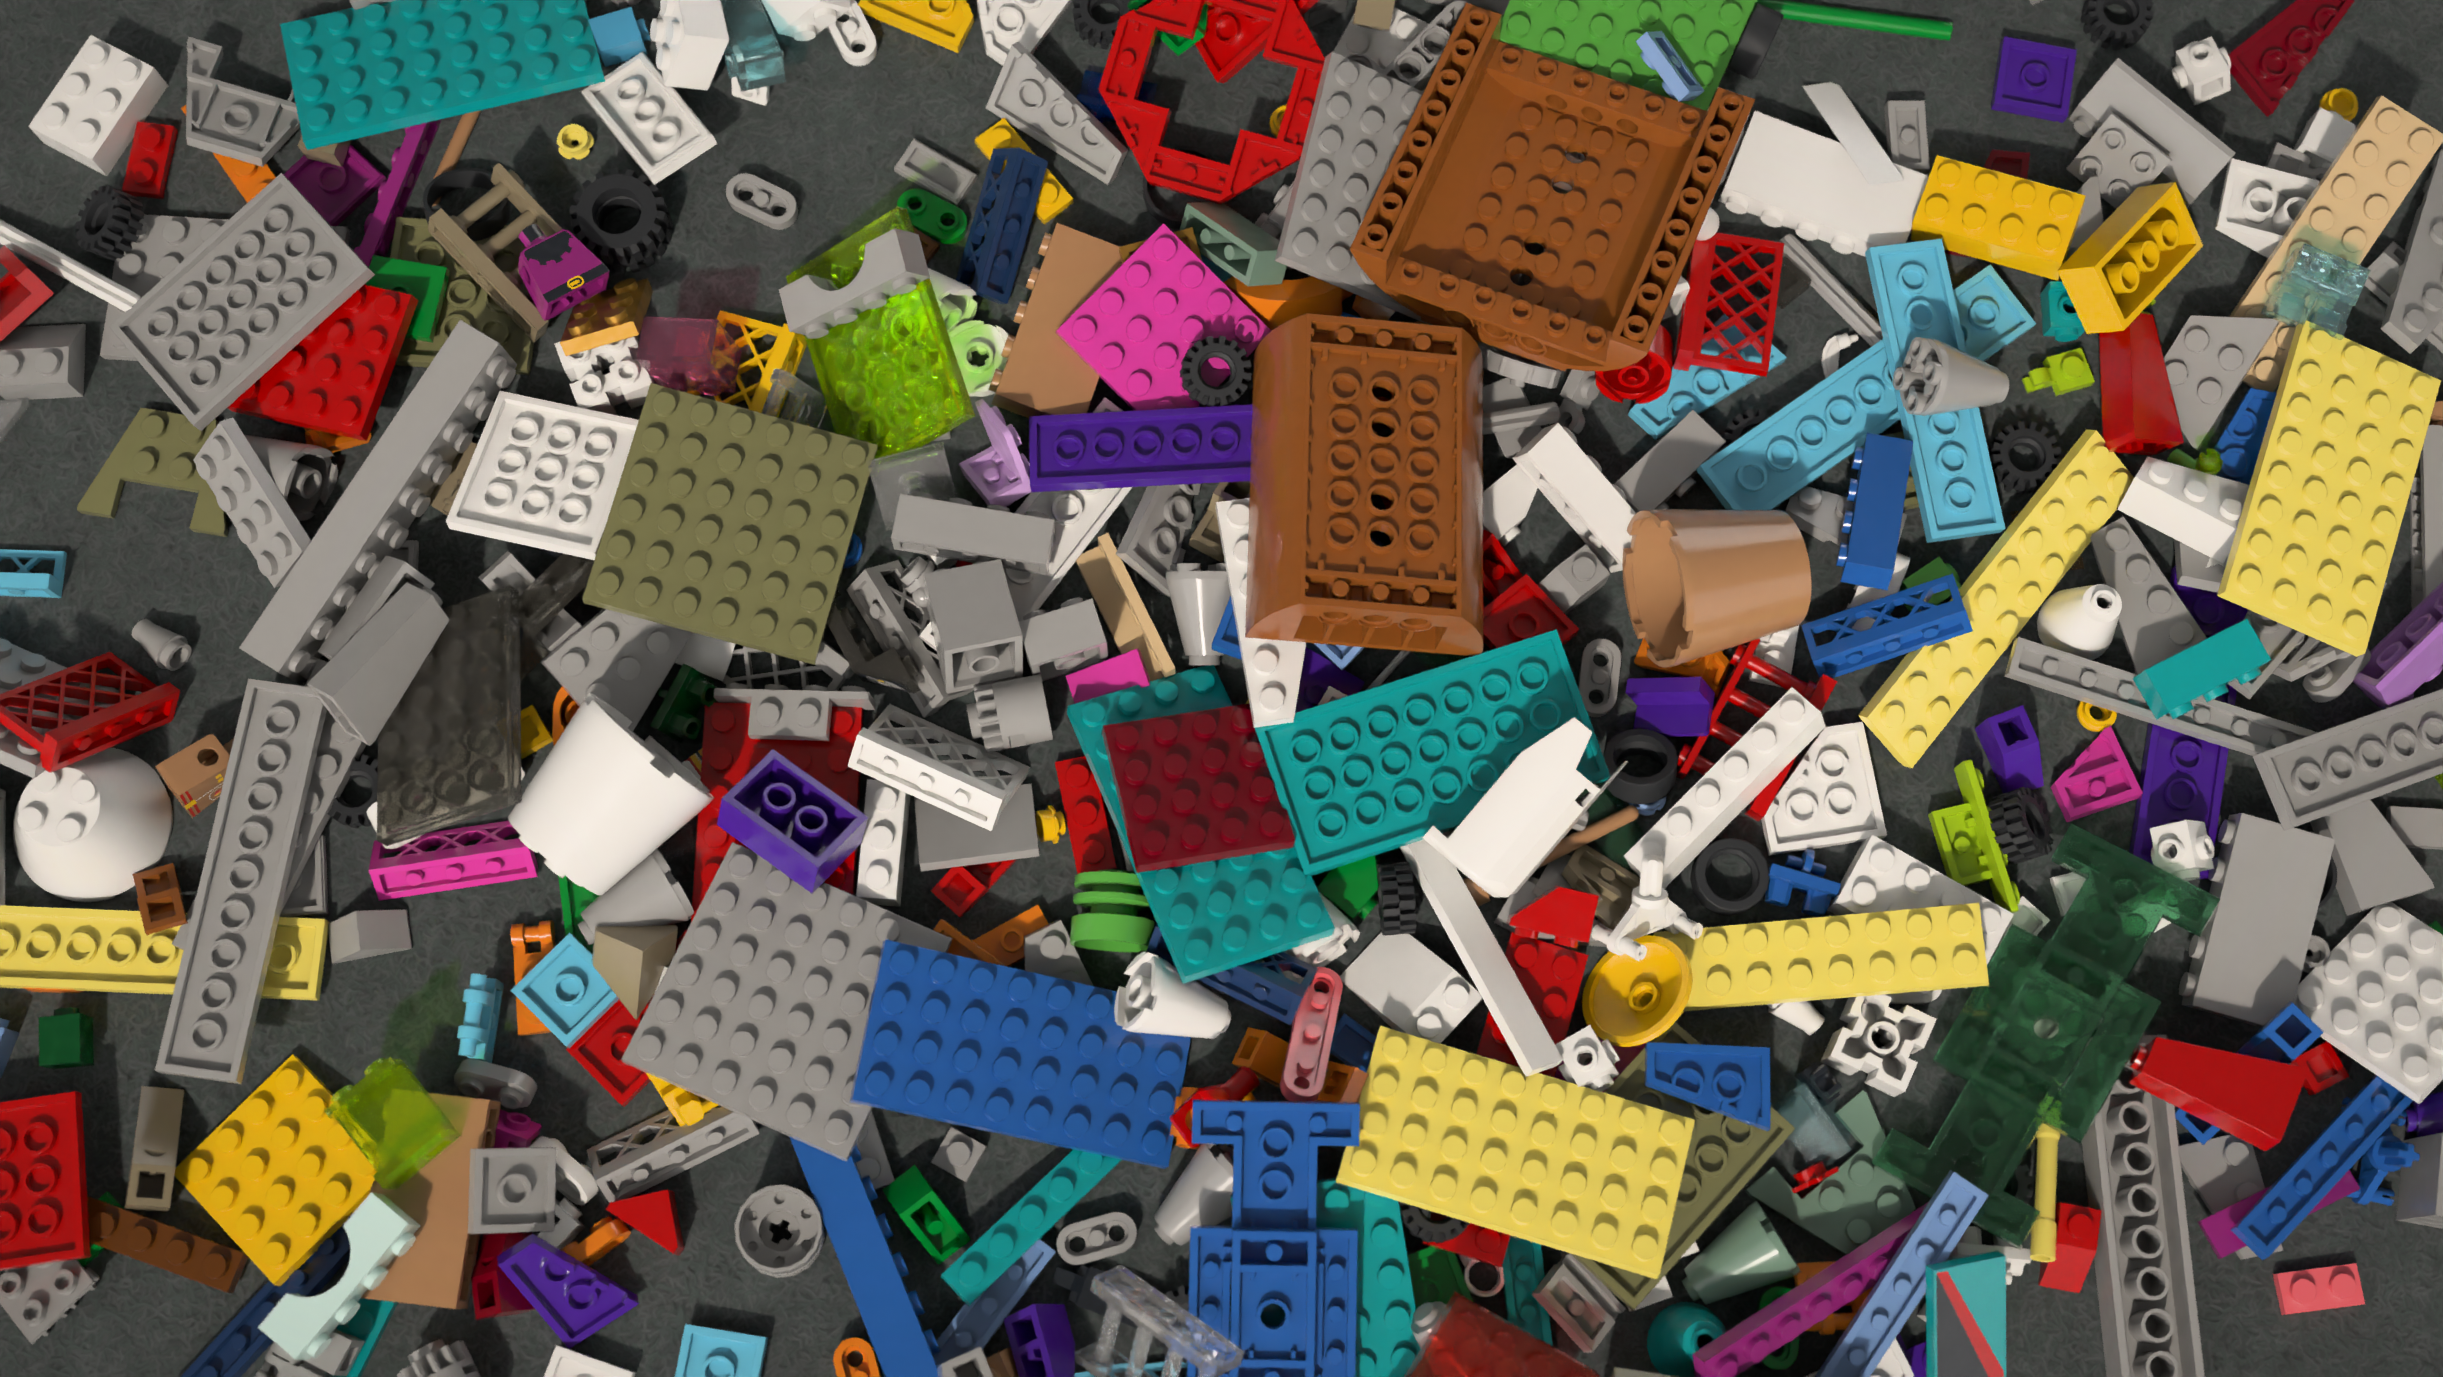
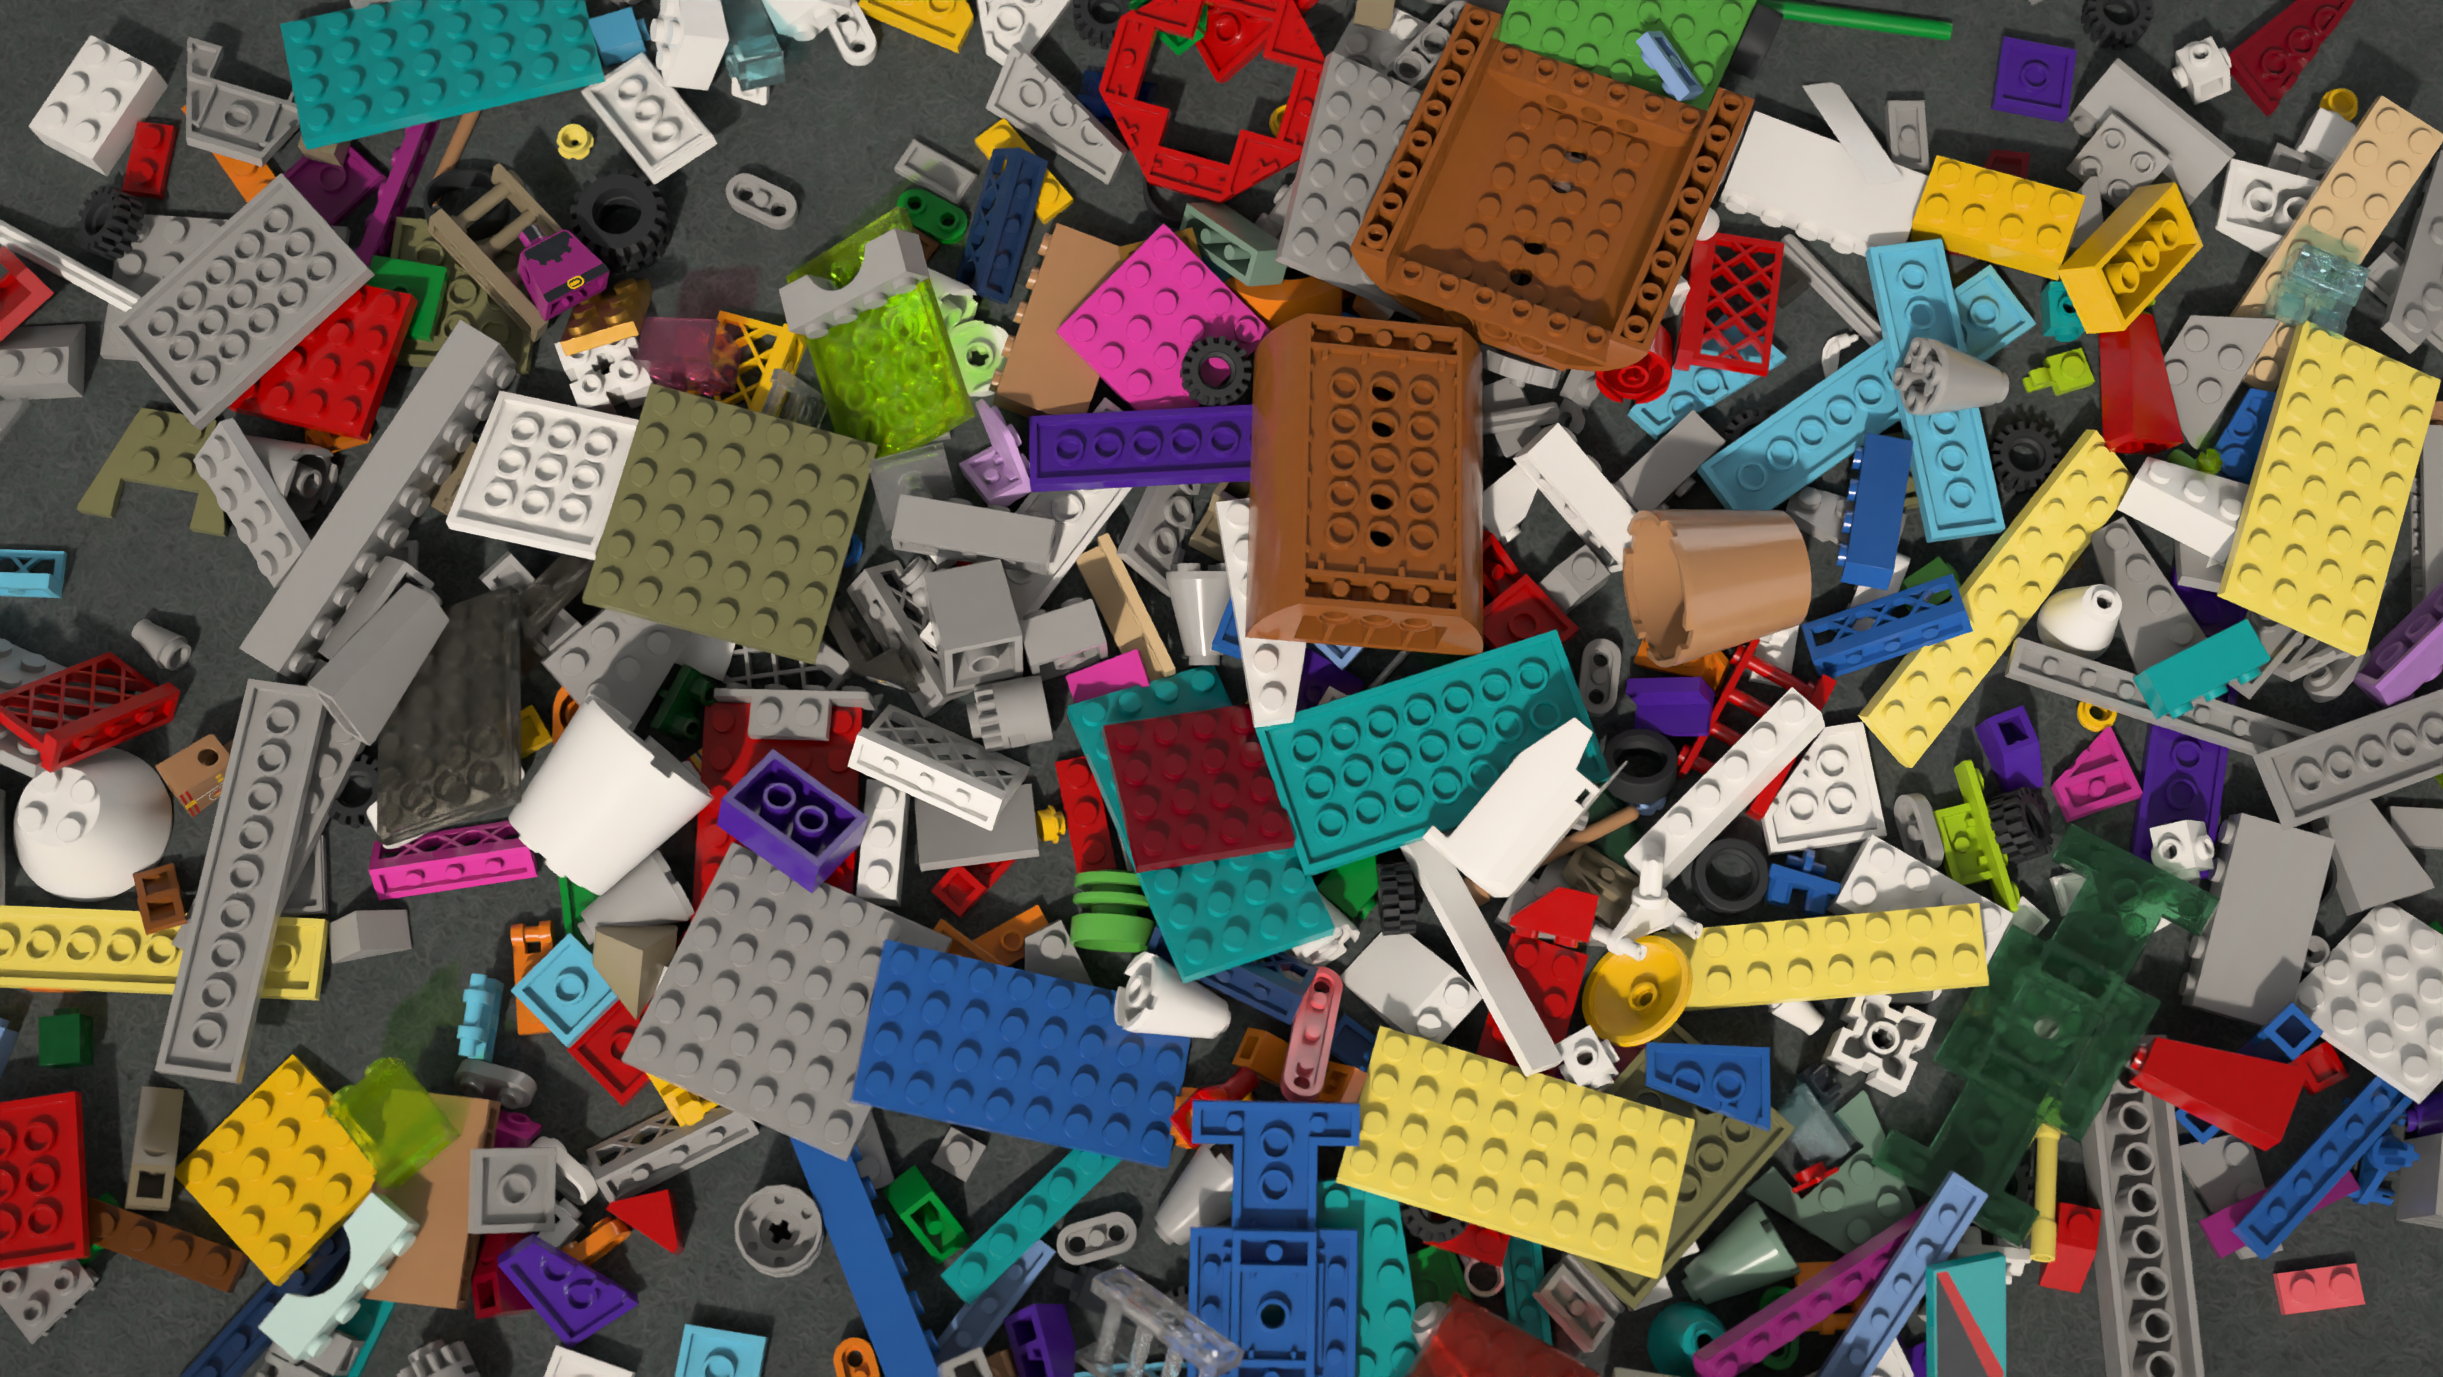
none -> light grey plate [1894,793,1945,869]

